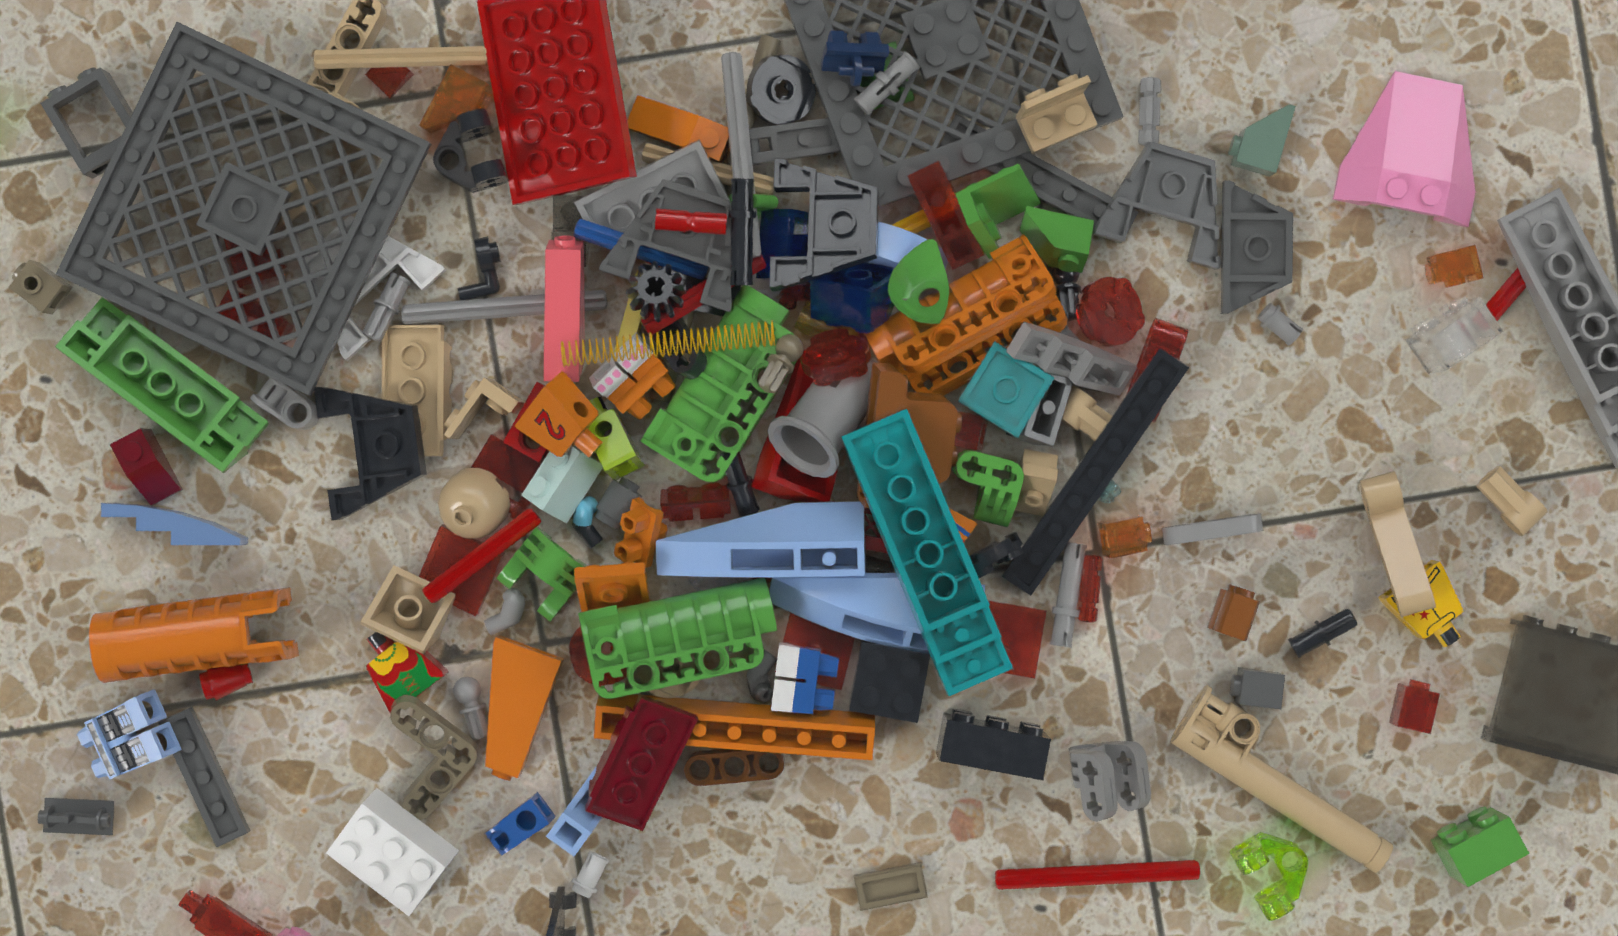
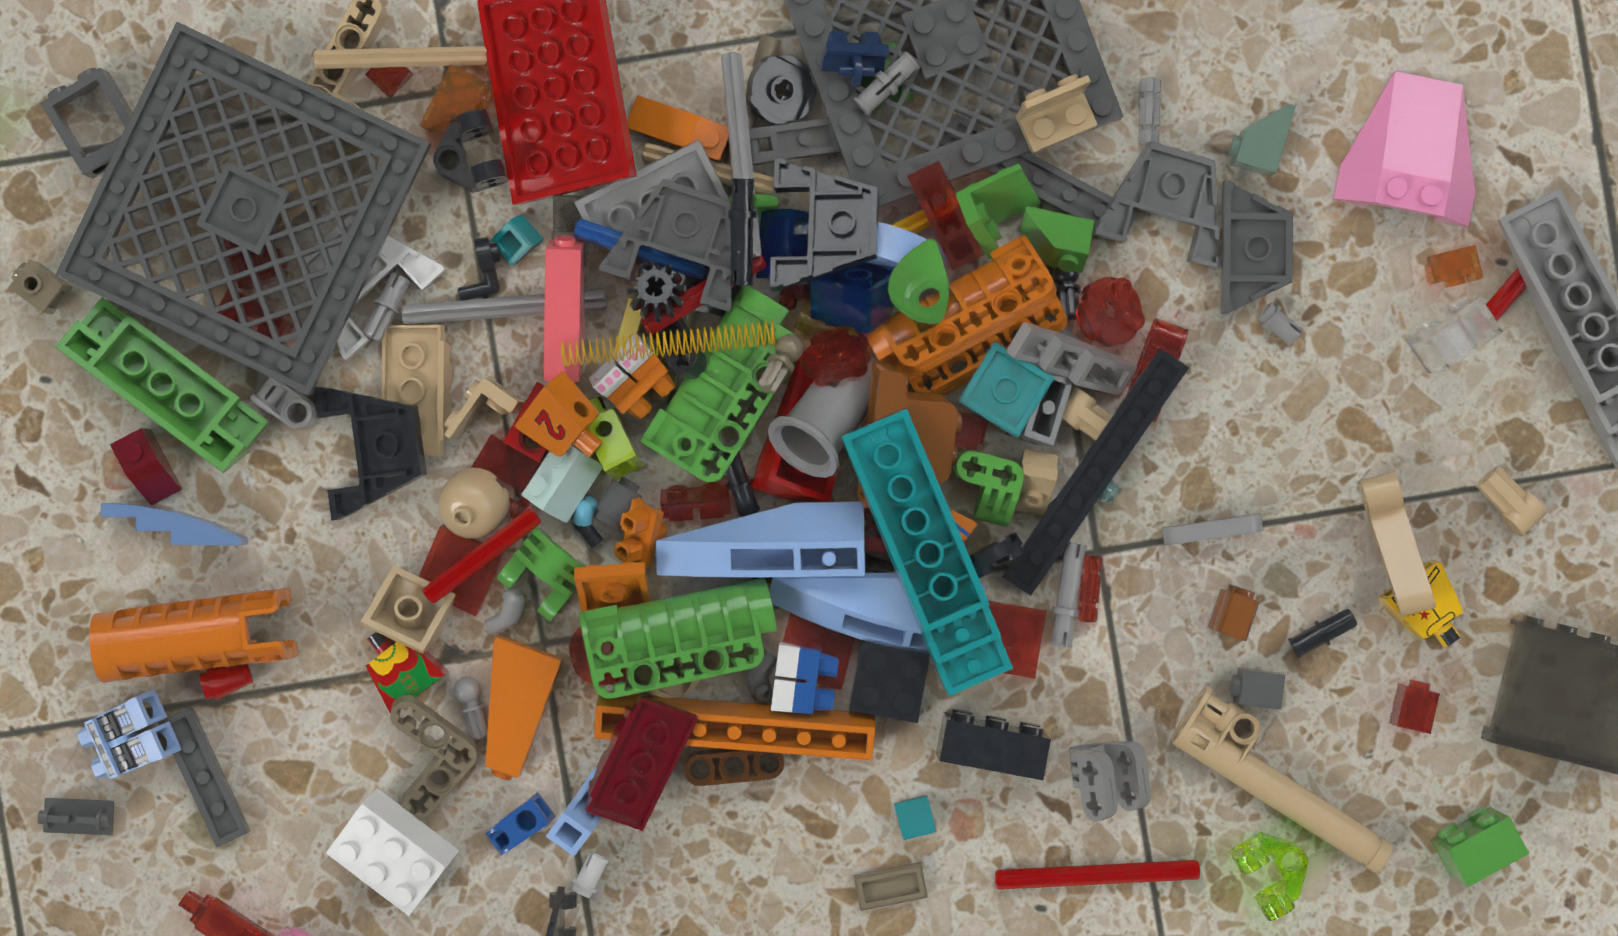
red piece [655,208,727,235] -> none
clear orange slope [1097,516,1152,558] -> none
none -> teal slope [490,214,543,266]
none -> teal slope [894,795,937,840]

